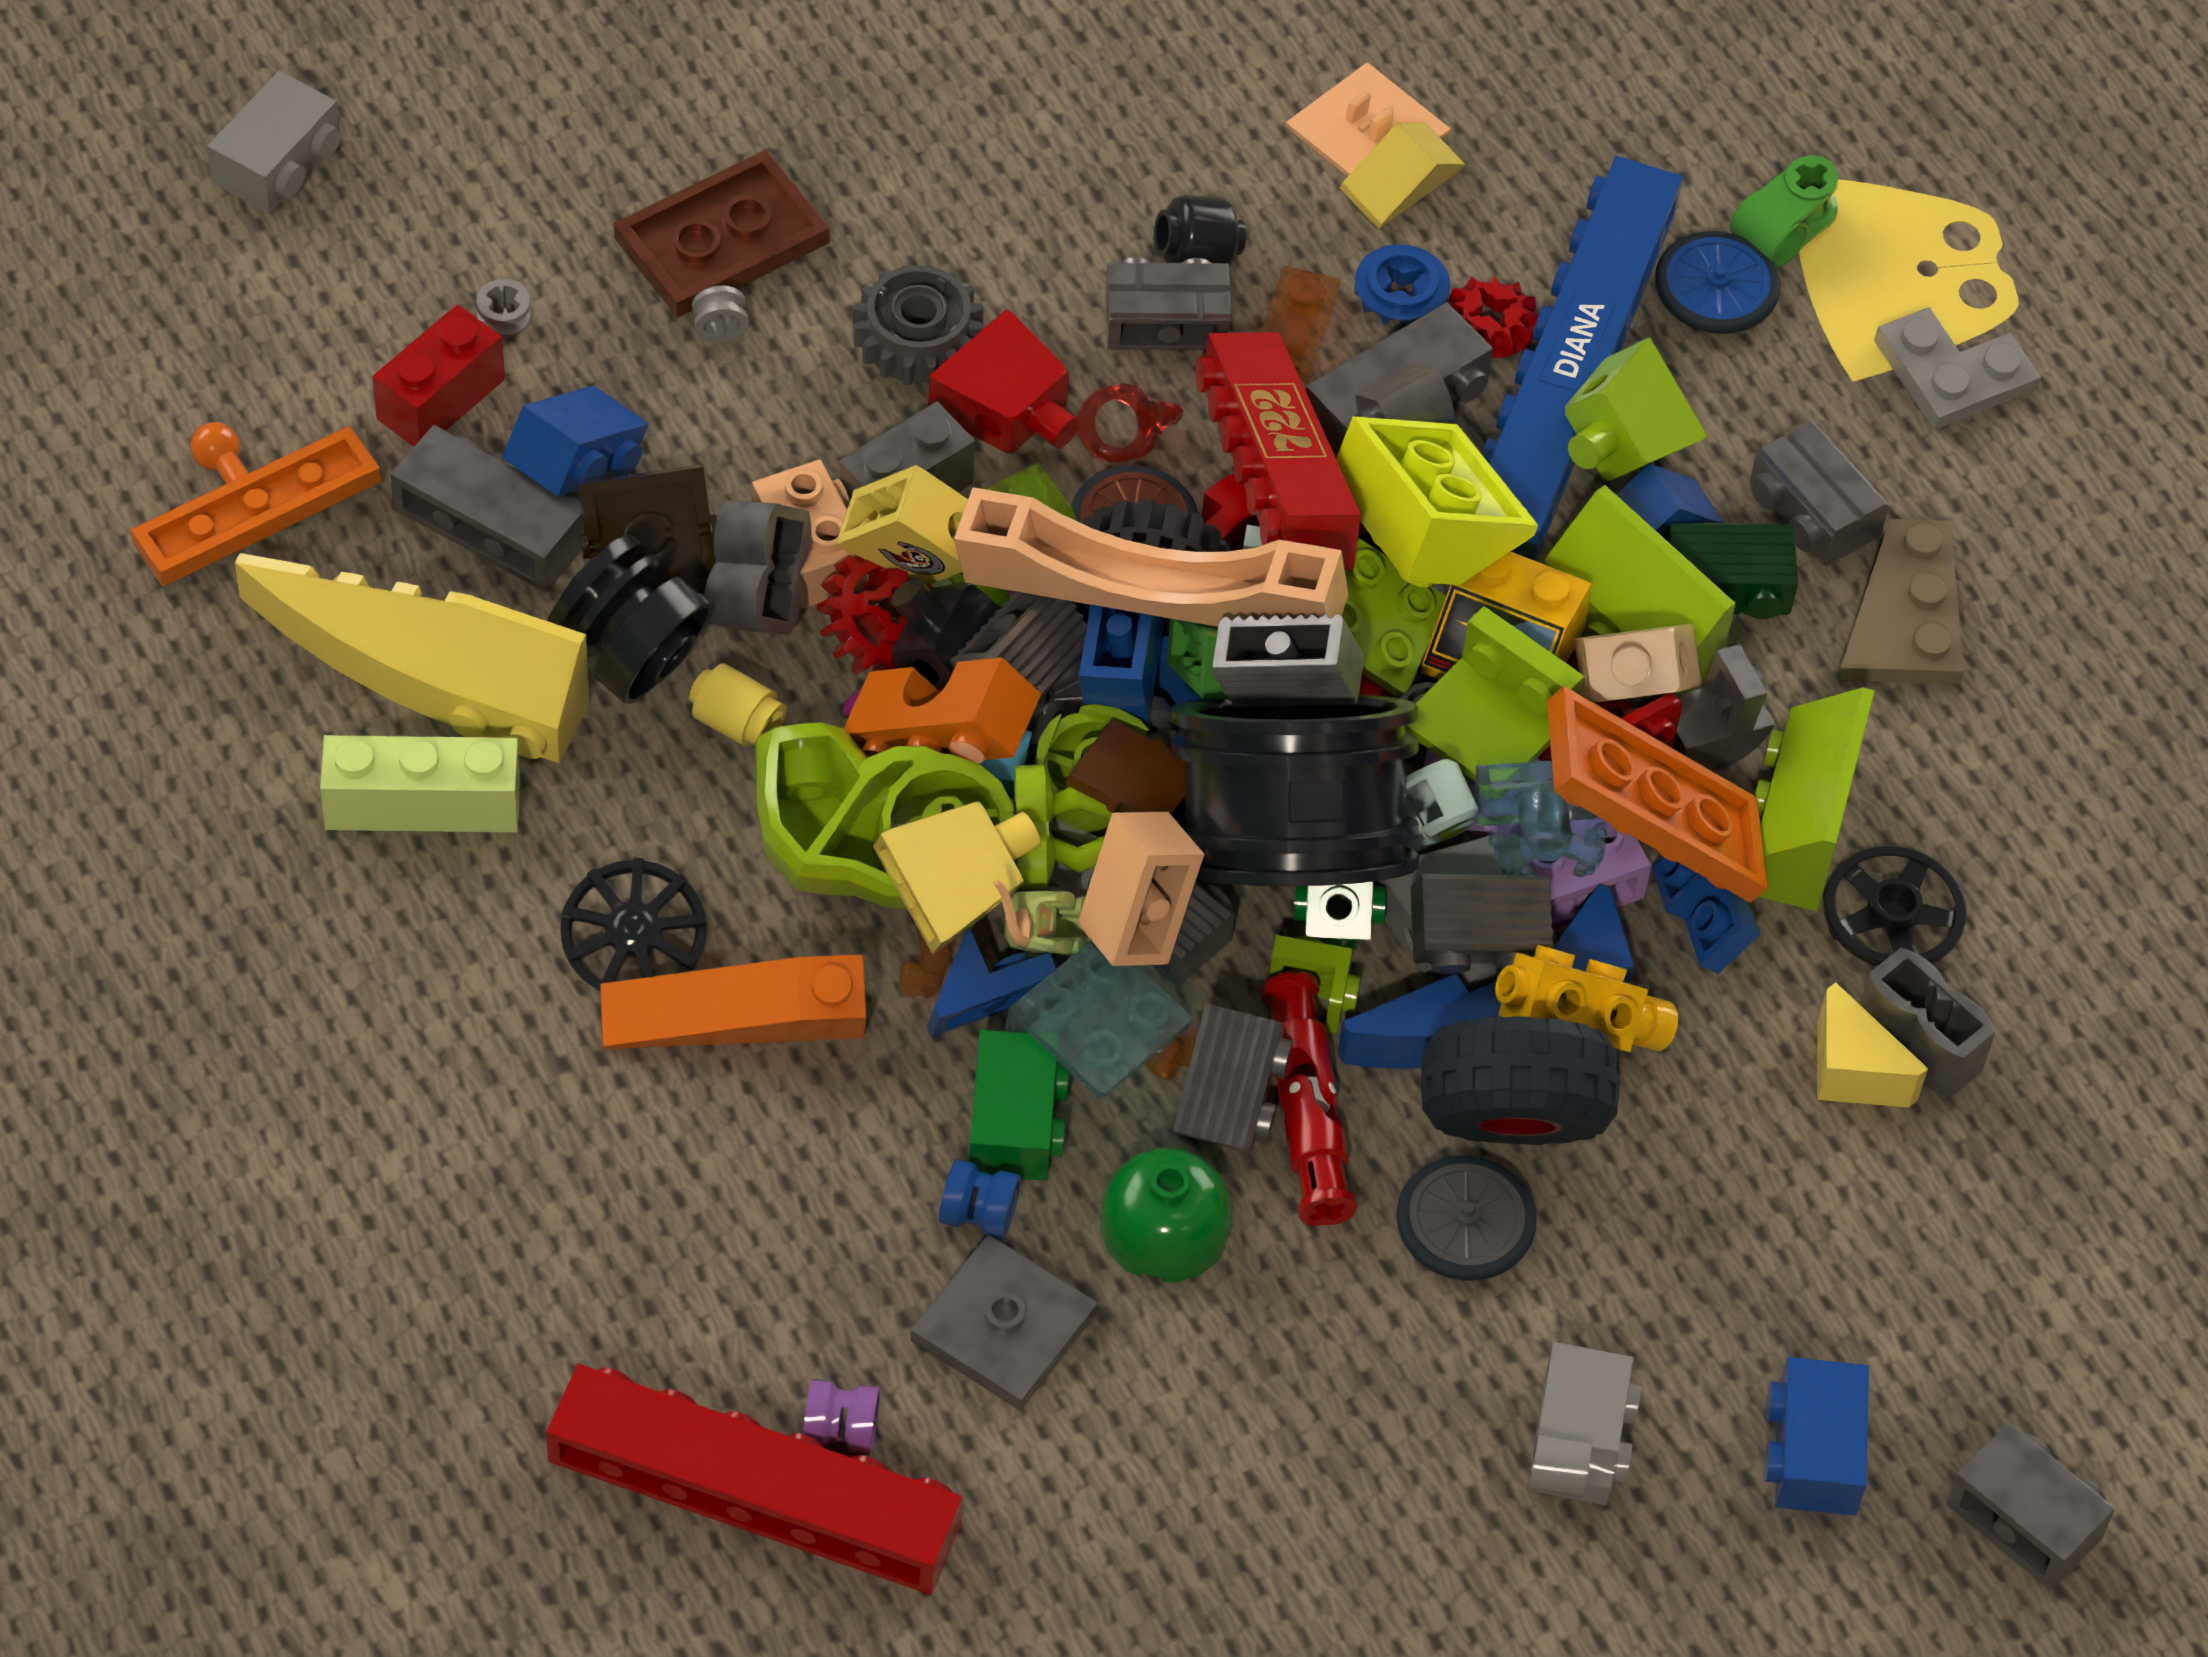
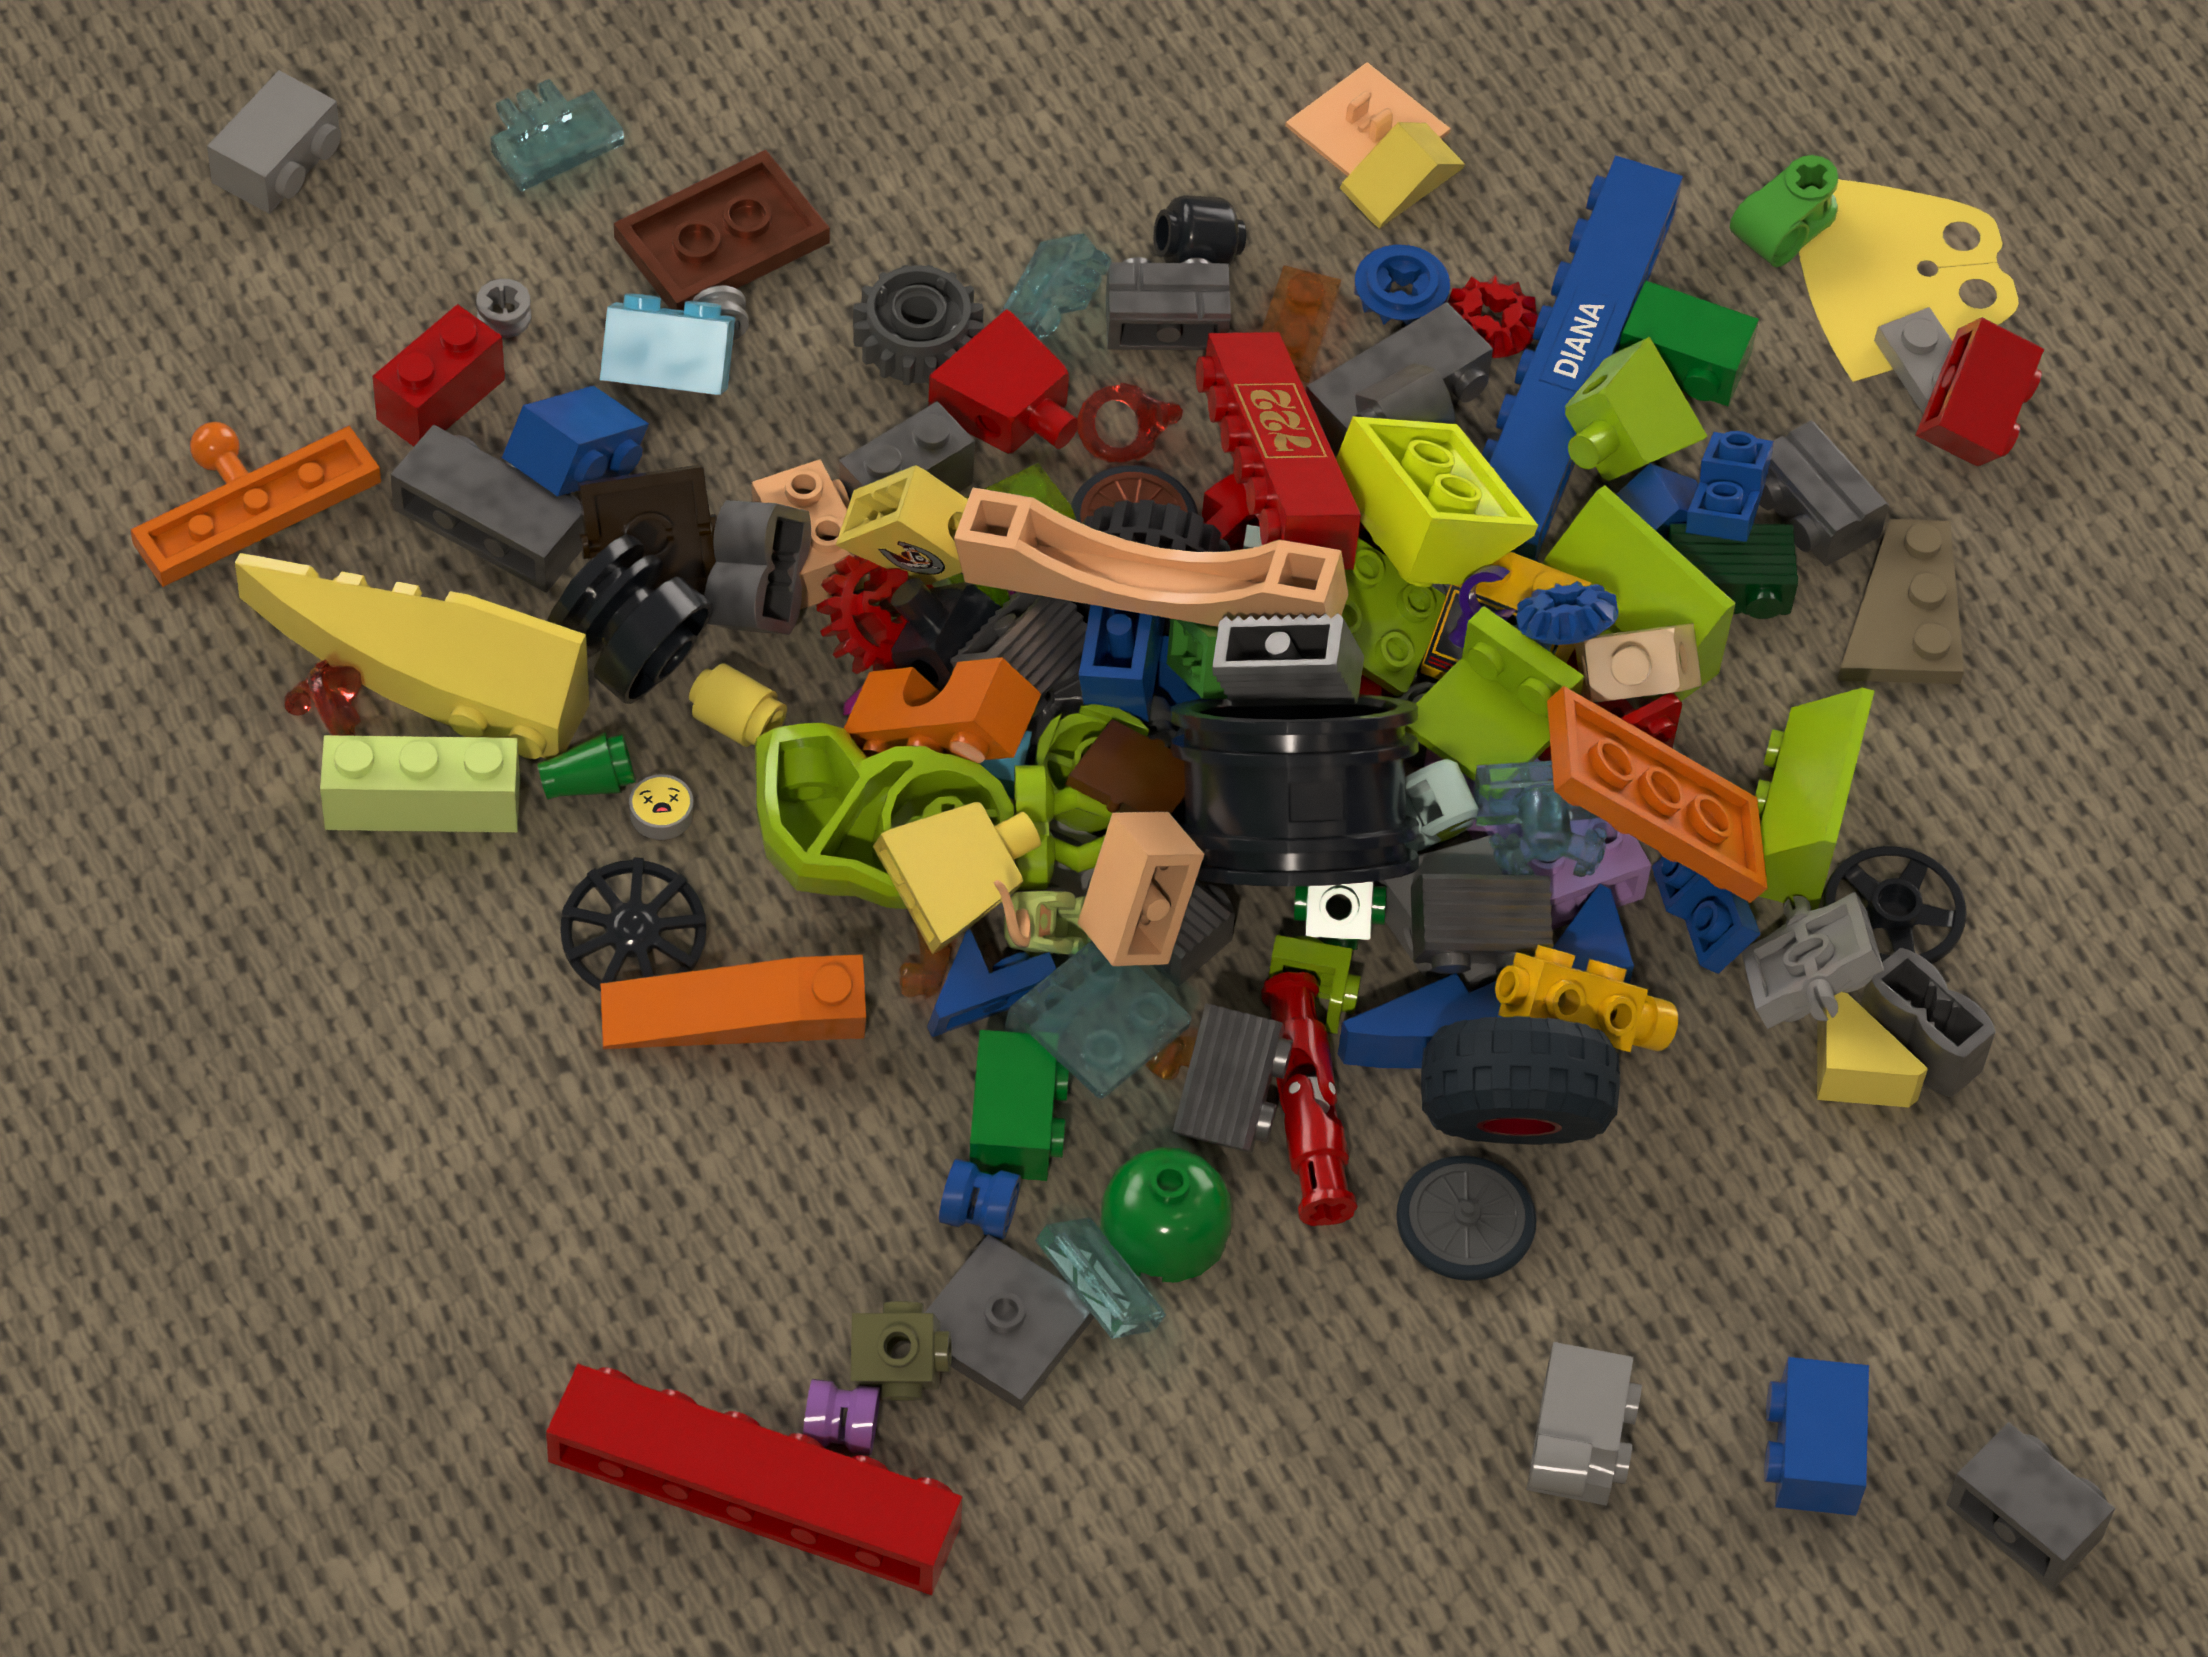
blue wheel [1655,231,1781,334] -> none
flat silver brick [1673,644,1775,772] -> none
none -> clear red piece [284,659,362,736]
none -> clear light blue hinge [490,79,624,192]
none -> green cone [538,732,636,800]
none -> medium azure brick [600,294,735,395]
none -> tile [629,774,693,840]
none -> olive brick [851,1301,952,1401]
none -> clear light blue hinge [999,233,1112,339]
none -> clear light blue tile [1035,1217,1166,1339]
none -> dark purple piece [1448,565,1516,648]
none -> blue gear [1516,581,1618,645]
none -> green brick [1619,281,1759,407]
none -> blue slope [1686,431,1774,542]
none -> light grey plate [1741,892,1884,1029]
none -> red brick [1915,317,2044,467]

